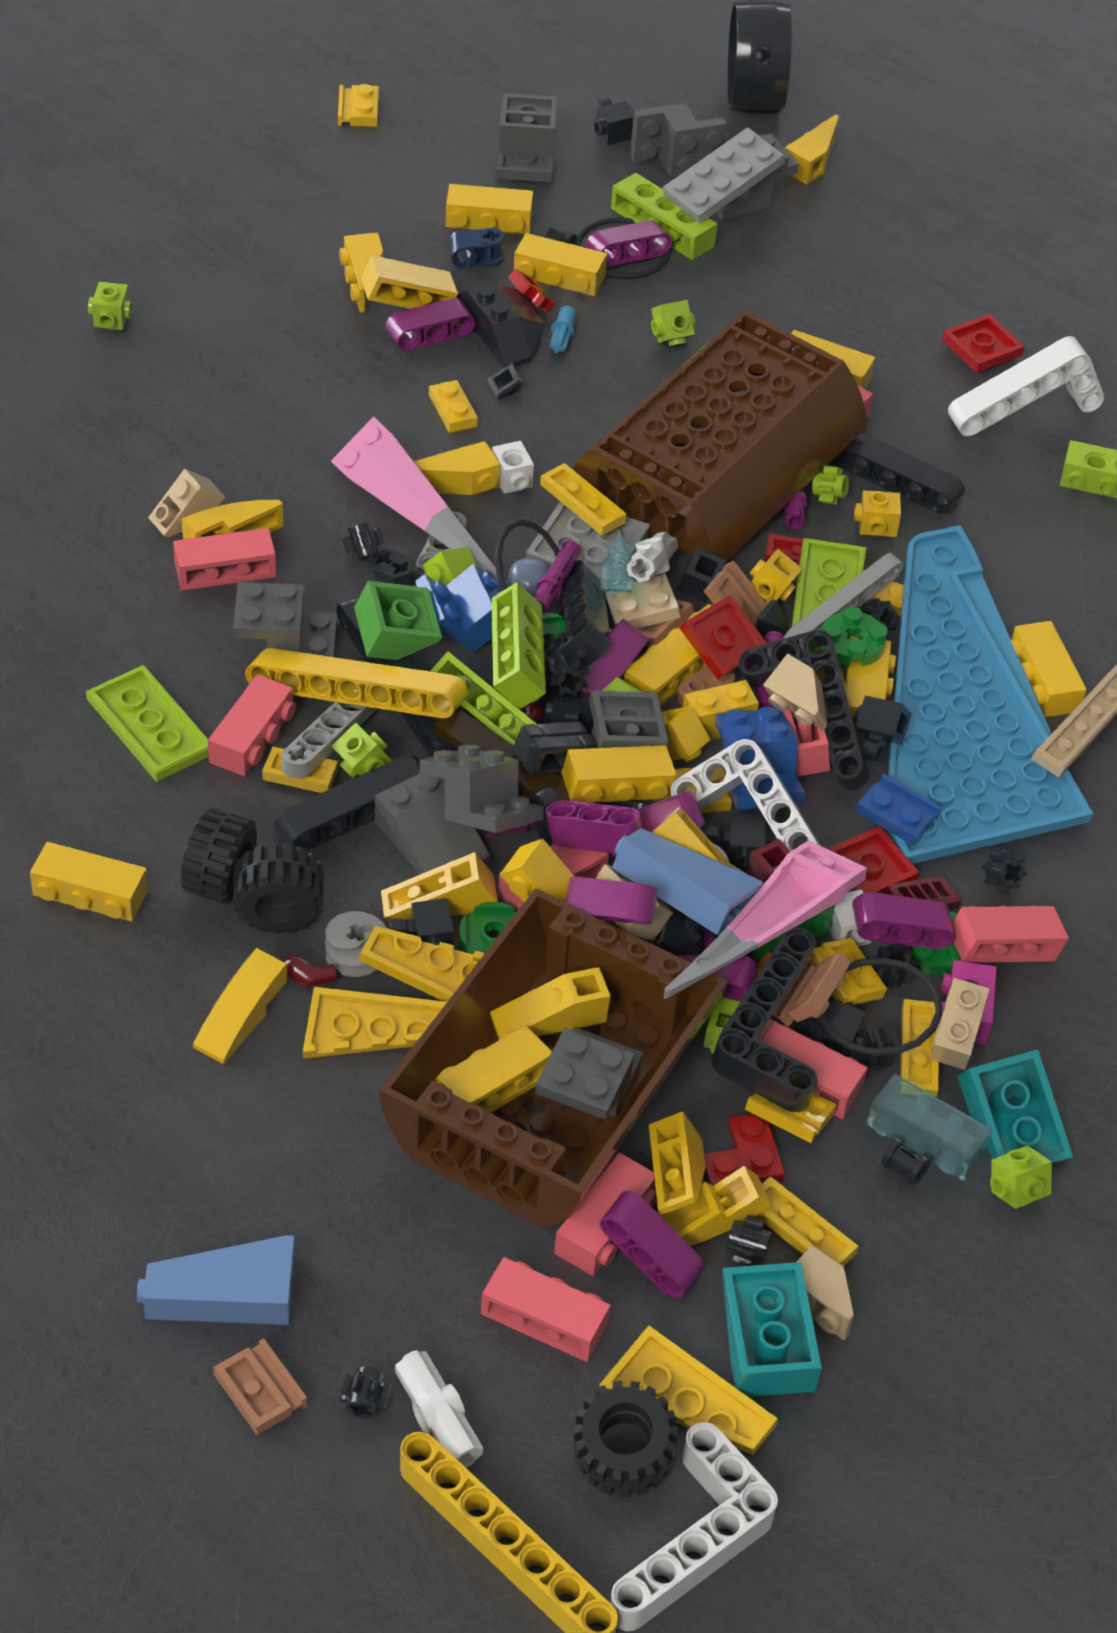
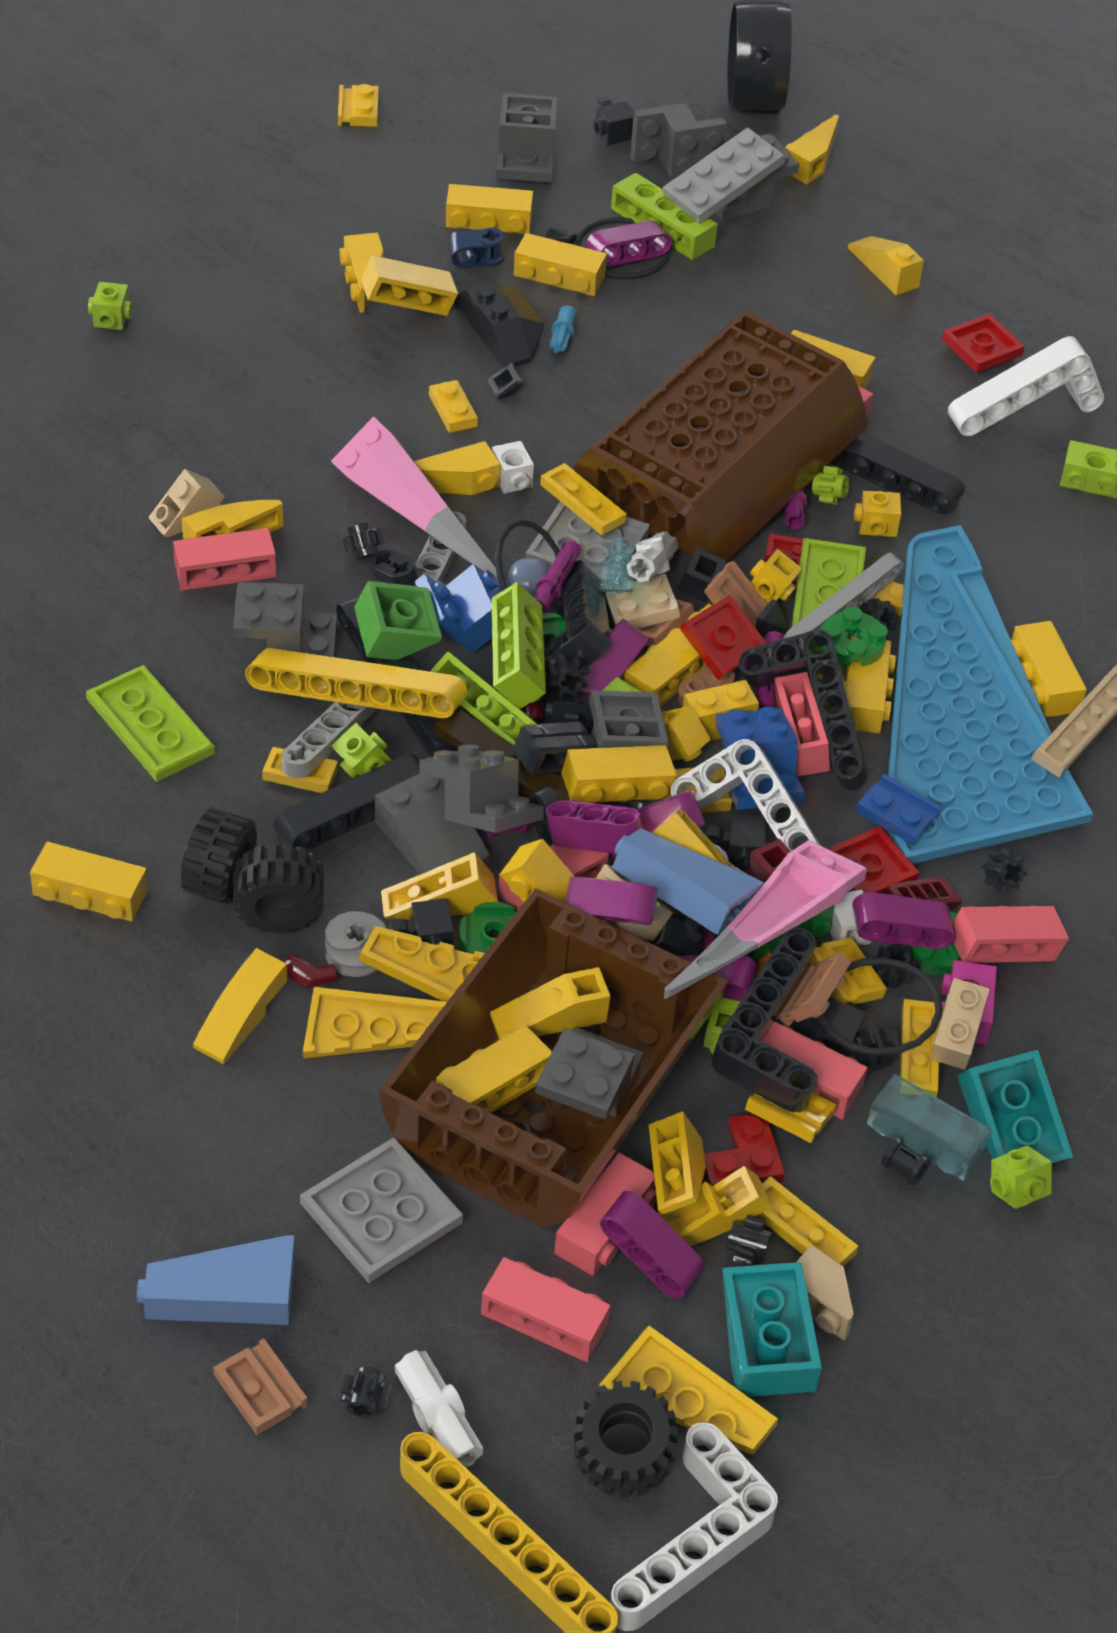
coral brick [208,674,296,777] -> none
magenta beam [386,298,476,351] -> none
lime brick [423,547,477,585] -> none
red plate [508,269,555,312] -> none
lime brick [651,300,696,347] -> none
tan slope [763,654,827,730] -> none
black brick [855,695,912,762] -> none
none -> light grey plate [300,1137,463,1283]
none -> yellow slope [848,236,924,295]

